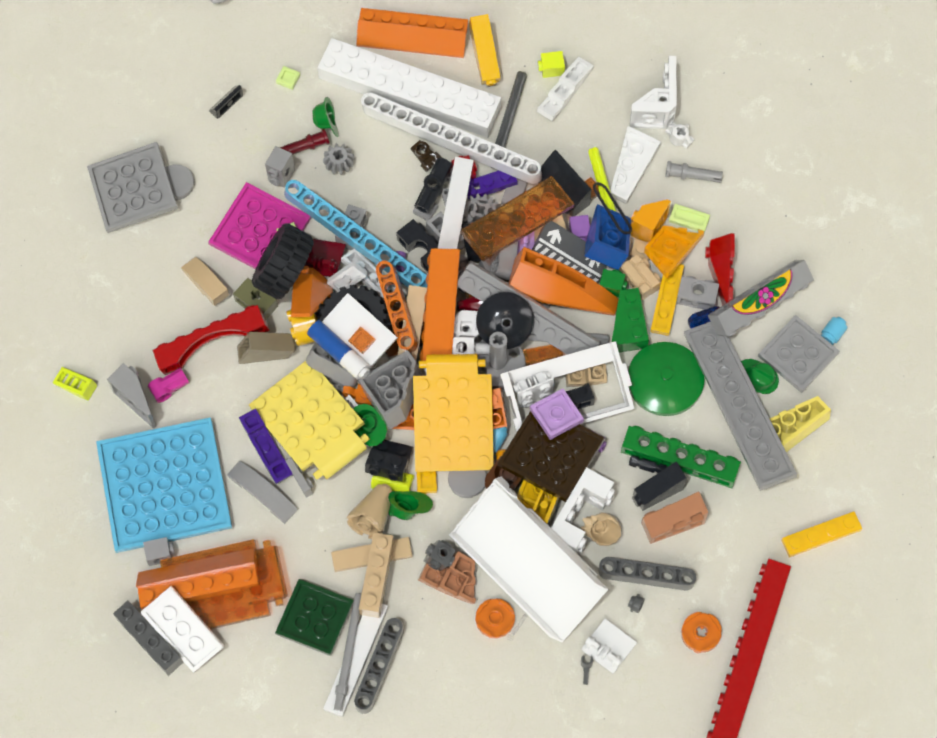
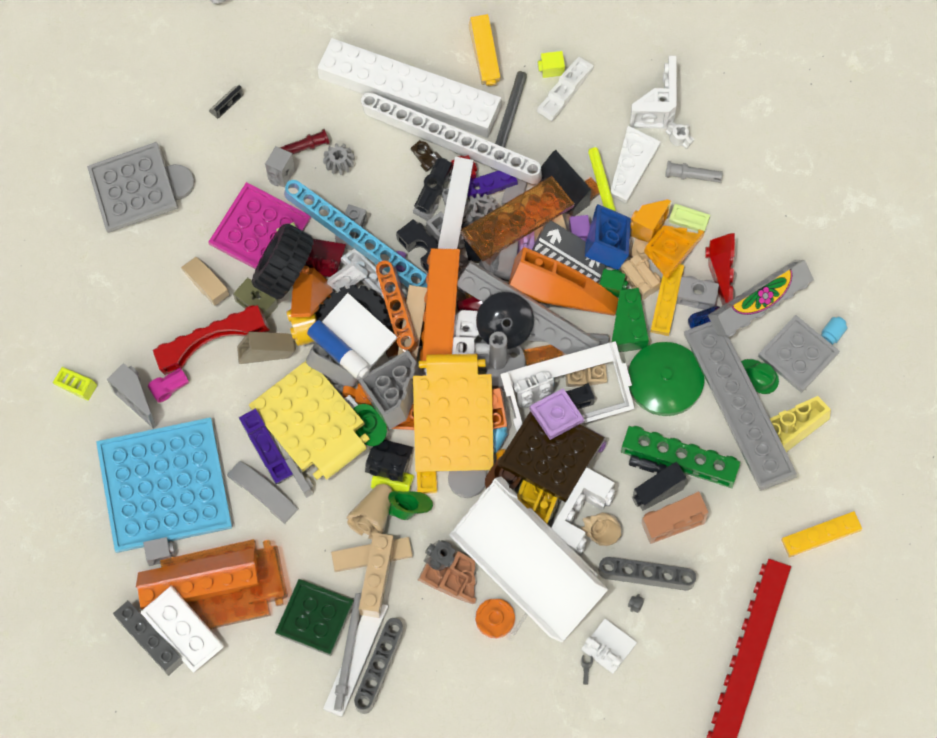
yellowish green tile [276,66,300,90] -> none
green piece [312,97,339,137] -> none
clear orange tile [348,326,376,354] -> none
orange slope [356,8,468,58] -> none
black piece [593,182,632,234] -> none
orange plate [681,612,722,653] -> none

